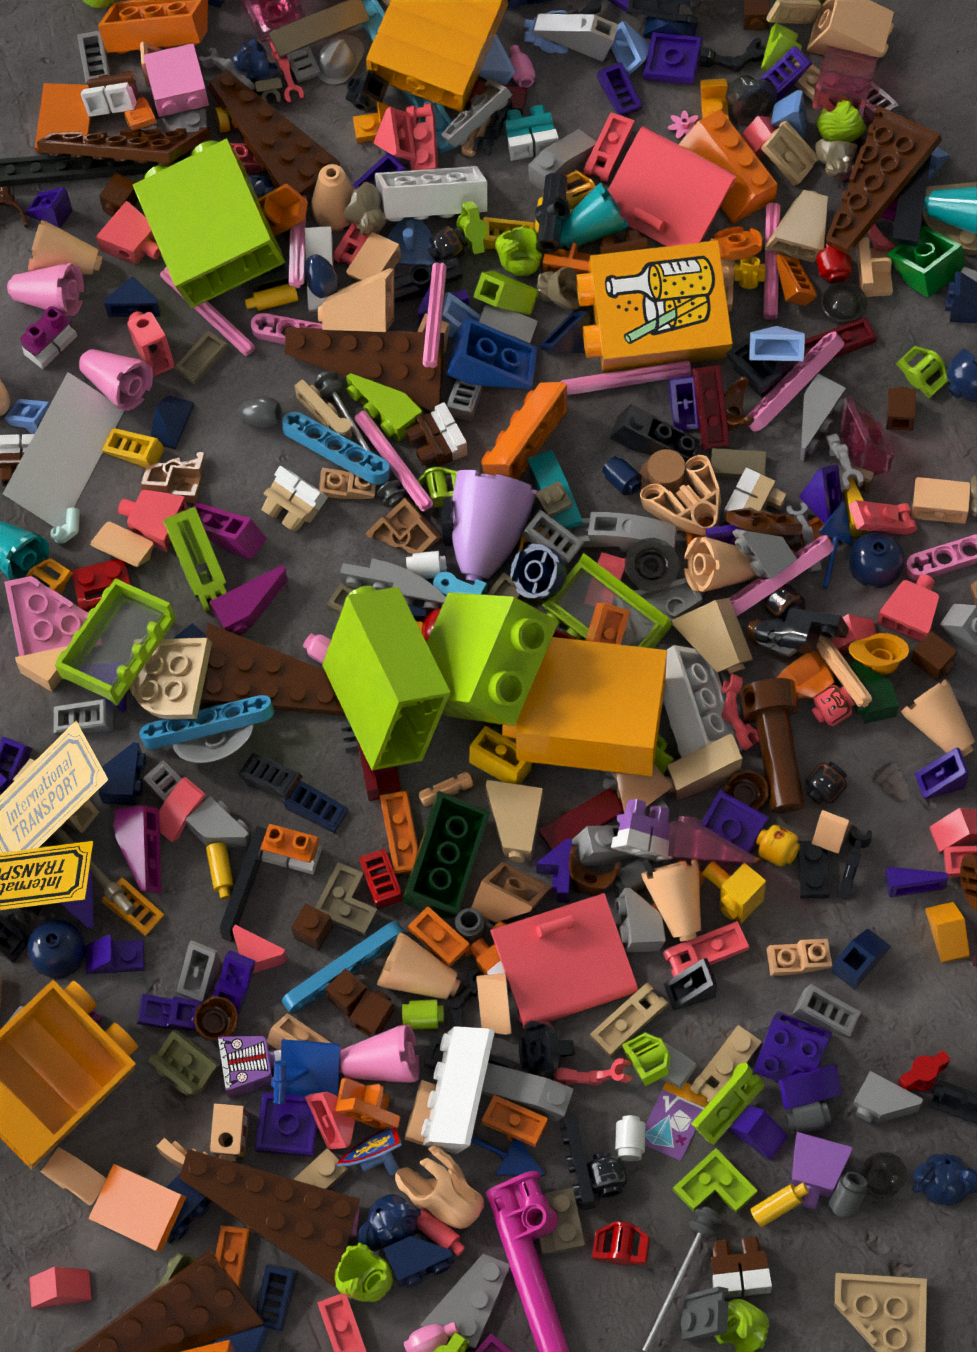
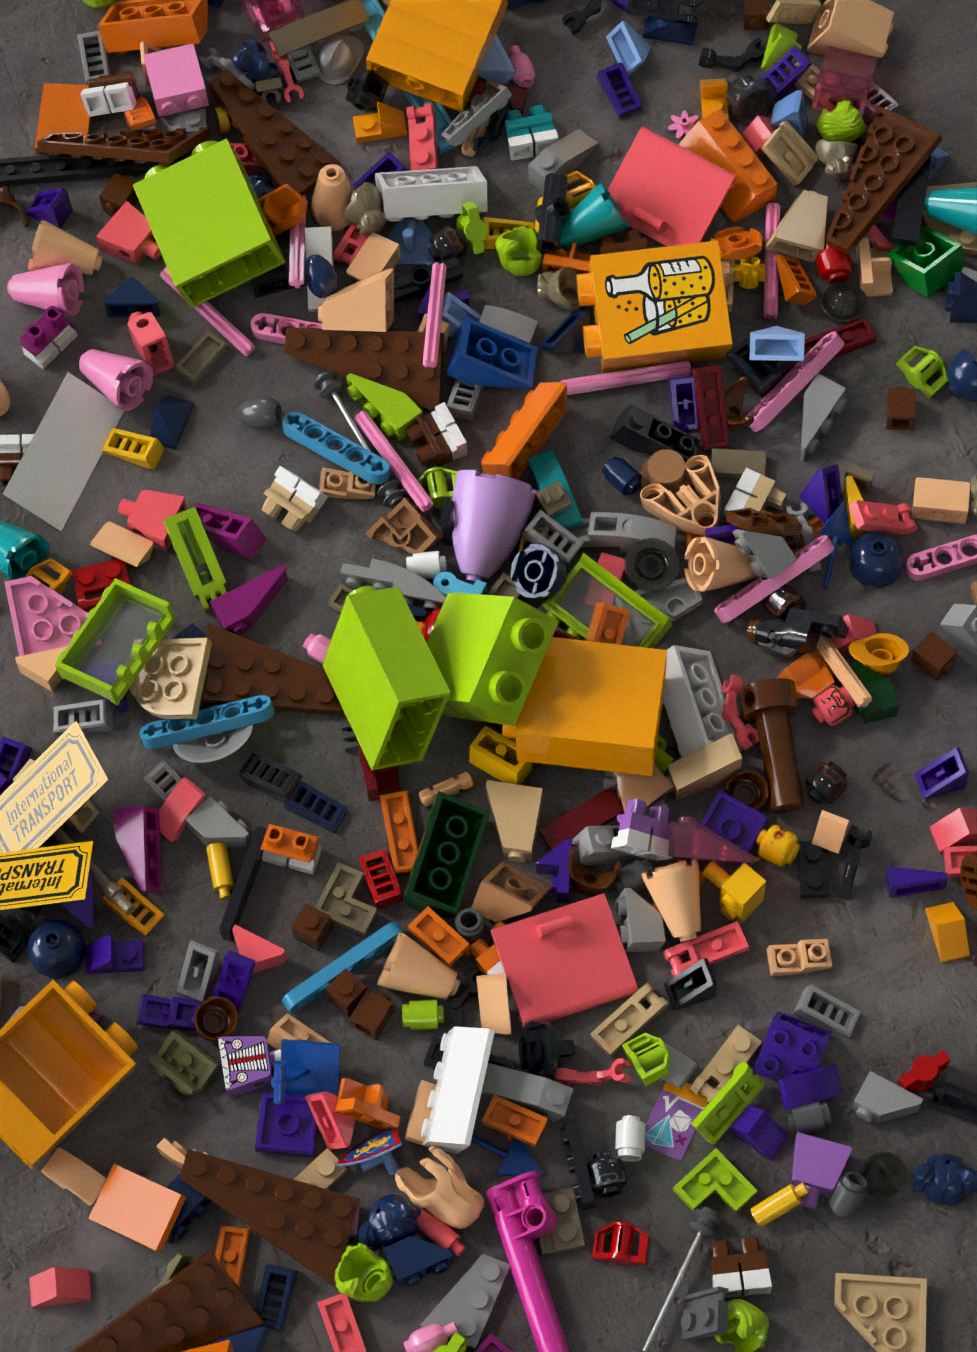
medium blue slope [4,399,50,434] -> none
light aqua arm [50,508,80,544] -> none
dark blue slope [99,742,146,805] -> none
medium nougat slope [141,452,205,503] -> none
light nougat torso [210,1104,250,1163] -> none
yellow cylinder [244,284,299,311] -> none
tan plate [294,379,353,441] -> none
bright pink cone [340,1024,420,1083] -> none
coral slope [373,107,416,161] -> none
lime slope [474,271,540,315] -> none
light blue helmet [523,10,569,54] -> none
light grey slope [532,14,618,62] -> none
coral plate [583,112,635,183] -> none
dark purple plate [643,32,703,85] -> none
tan slope [671,598,753,674] -> none
light grey piece [825,434,863,491] -> none
dark blue slope [832,929,891,990] -> none
clear pink slope [840,396,895,476] -> none
coral torso [877,574,939,642] -> none
light nougat cone [901,679,975,758] -> none

